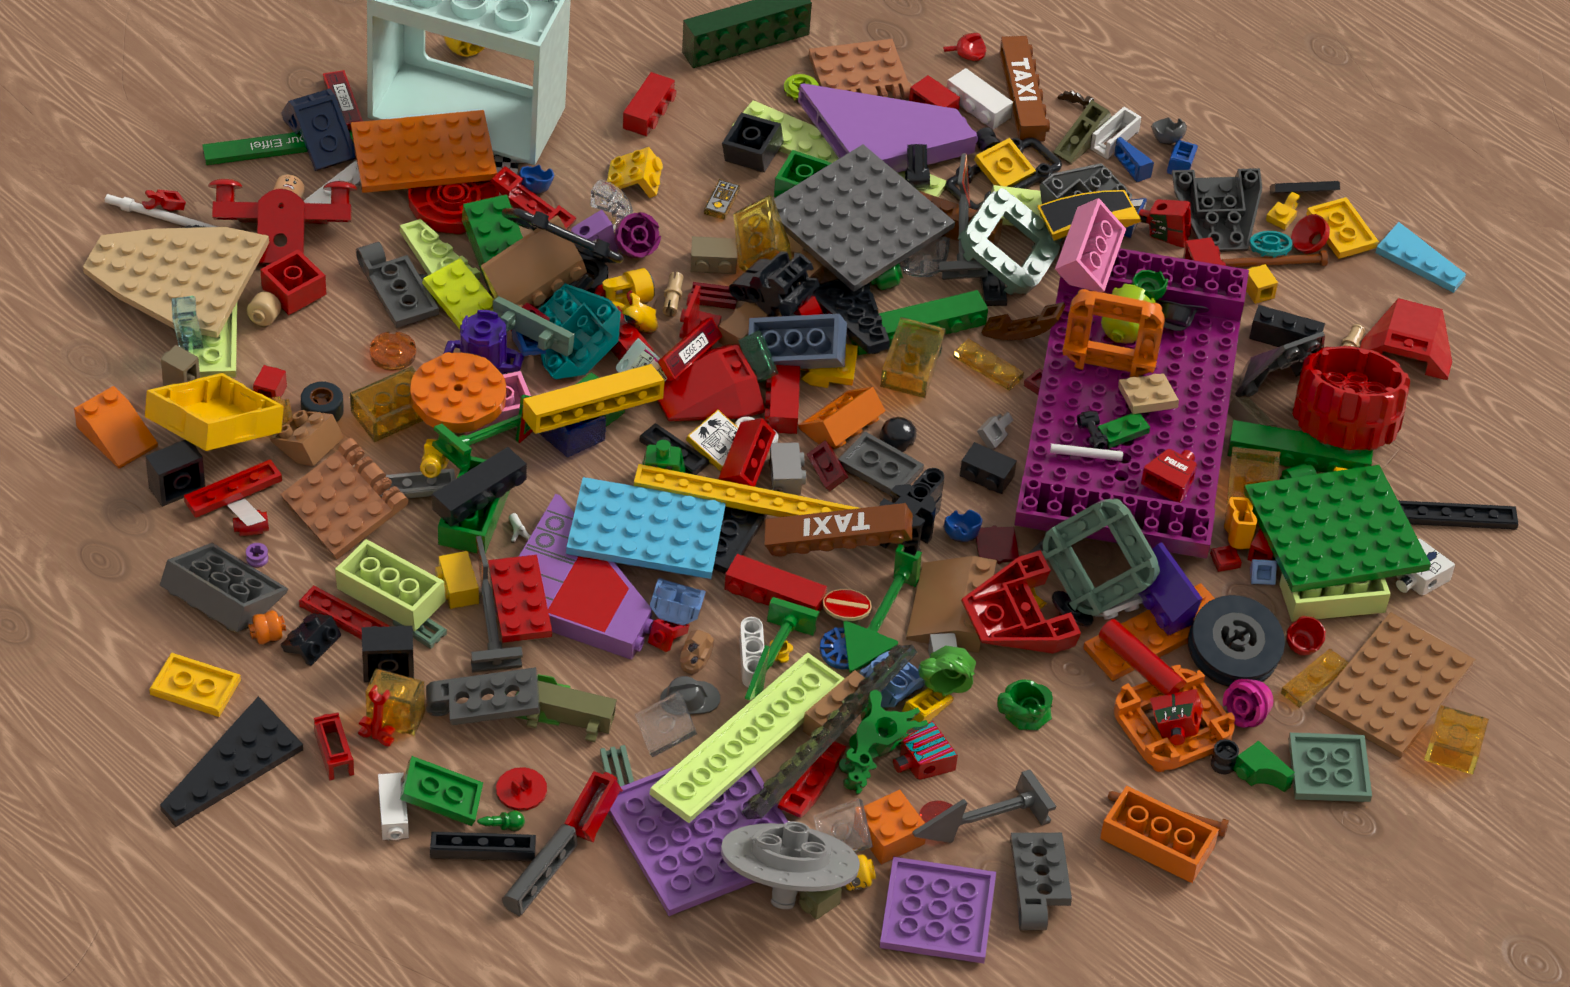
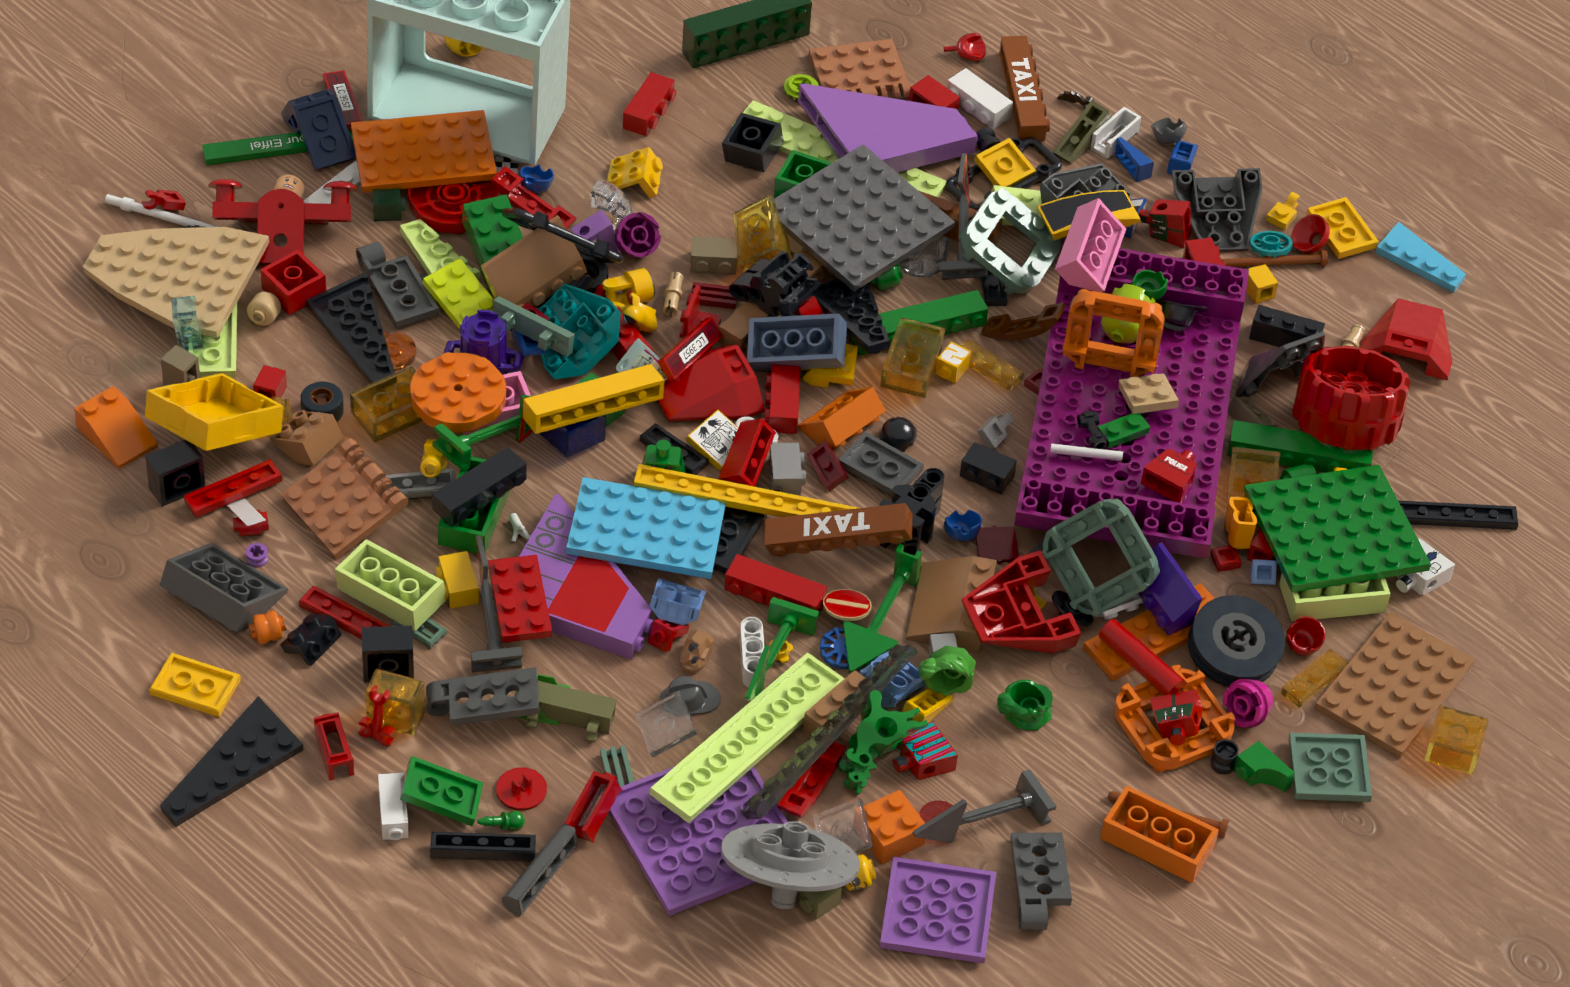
tile [704,179,740,220] -> none
clear green plate [738,330,779,383] -> none
black piece [905,144,930,188] -> none
black tile [1270,181,1340,194] -> none
none -> black wing [306,272,396,390]
none -> clear green brick [373,188,405,221]
none -> yellow brick [935,342,971,384]

